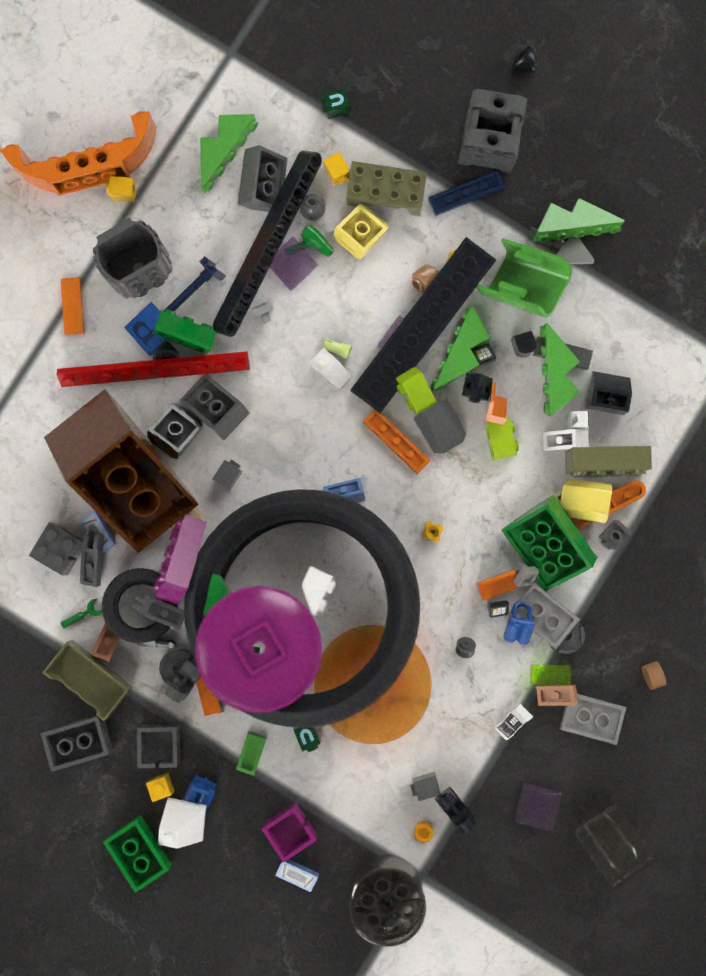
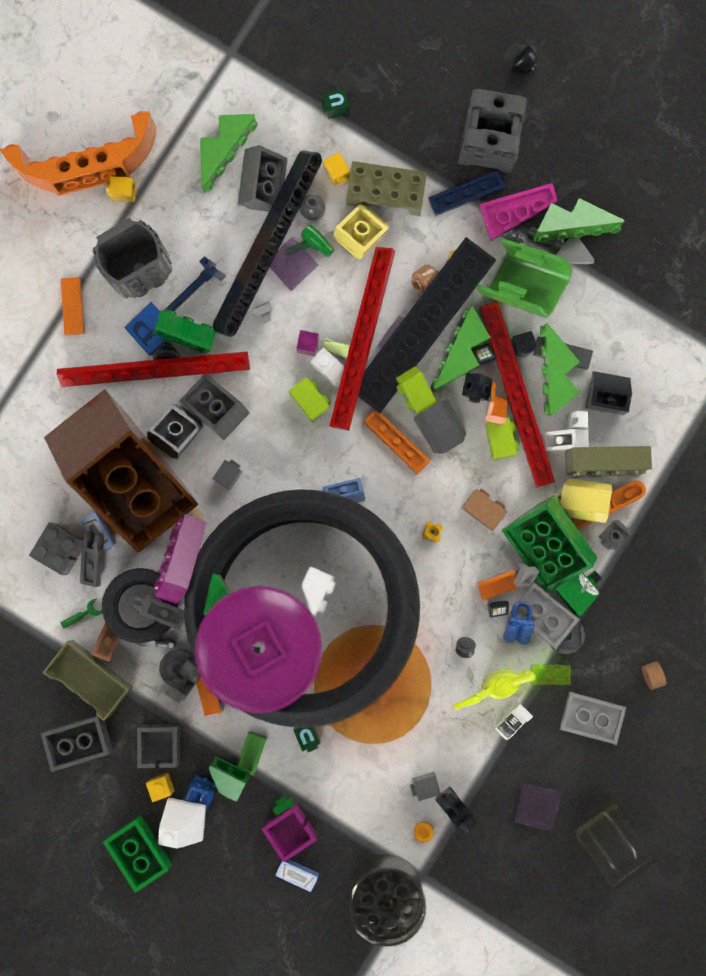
nougat plate [536,685,577,706] -> none
none -> slope [209,756,251,802]
none -> green plate [273,795,294,816]
none -> lime brick [288,377,331,423]
none -> magenta brick [296,330,320,356]
none -> red plate [329,247,395,431]
none -> neon yellow piece [453,669,535,710]
none -> medium nougat brick [461,489,507,531]
none -> dark pink wing [479,183,558,241]
none -> red plate [479,301,555,488]
none -> dark grey wheel [502,228,524,244]
none -> green torso [553,570,602,617]

